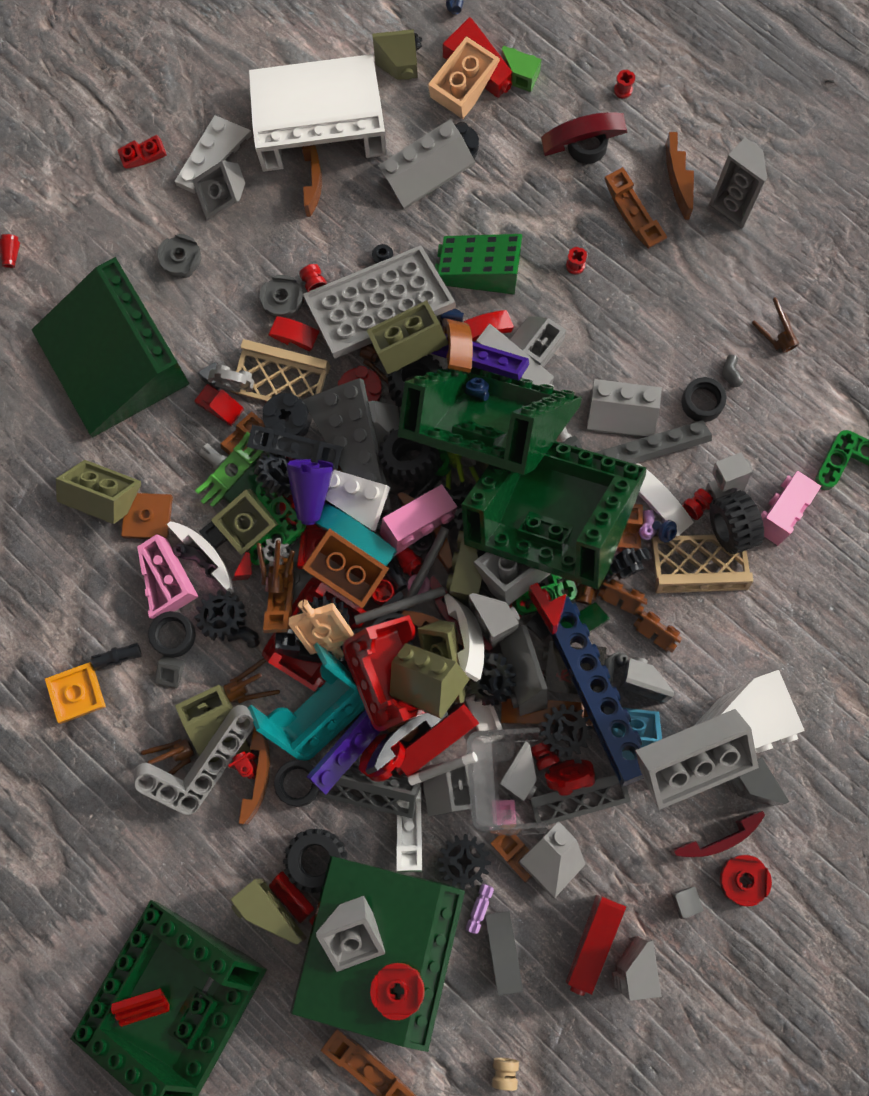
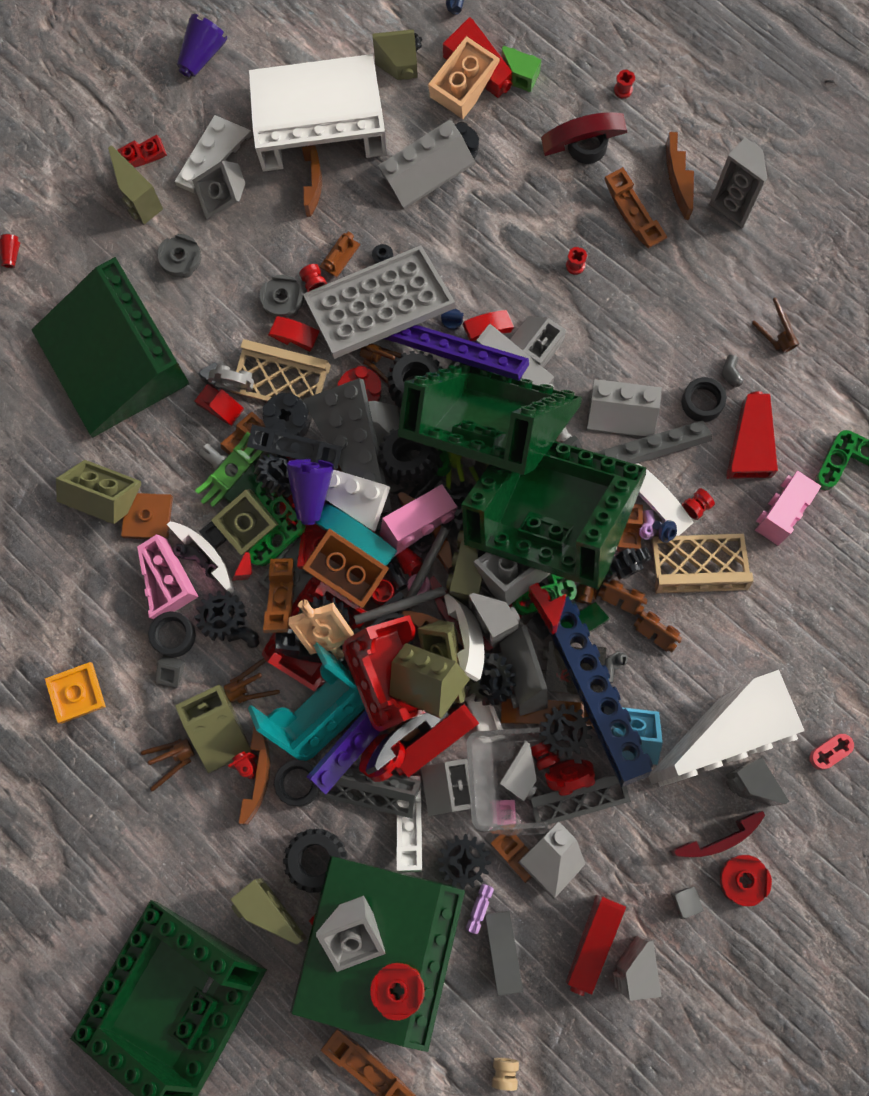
black pin [91,642,142,671] -> none
red tile [111,988,170,1027] -> none
light grey beam [133,705,254,815] -> none
reddish brown plant [256,540,295,593] -> none
light grey gear [262,538,290,566] -> none
red tile [269,871,315,923] -> none
olive slope [366,300,448,374] -> none
light grey bar [408,752,477,786] -> none
green slope [435,234,522,295] -> none
slope [442,318,473,373] -> none
dark blue plate [465,378,489,401] -> none
light grey slope [619,657,674,703] -> none
light grey slope [635,709,759,810] -> none
light grey arch [705,452,753,499] -> none
black tyre [709,490,764,555] -> none
none -> olive slope [108,145,163,225]
none -> dark purple cone [177,14,227,78]
none -> dark orange hinge [319,231,360,277]
none -> red slope [726,391,778,479]
none -> coral beam [809,734,854,770]

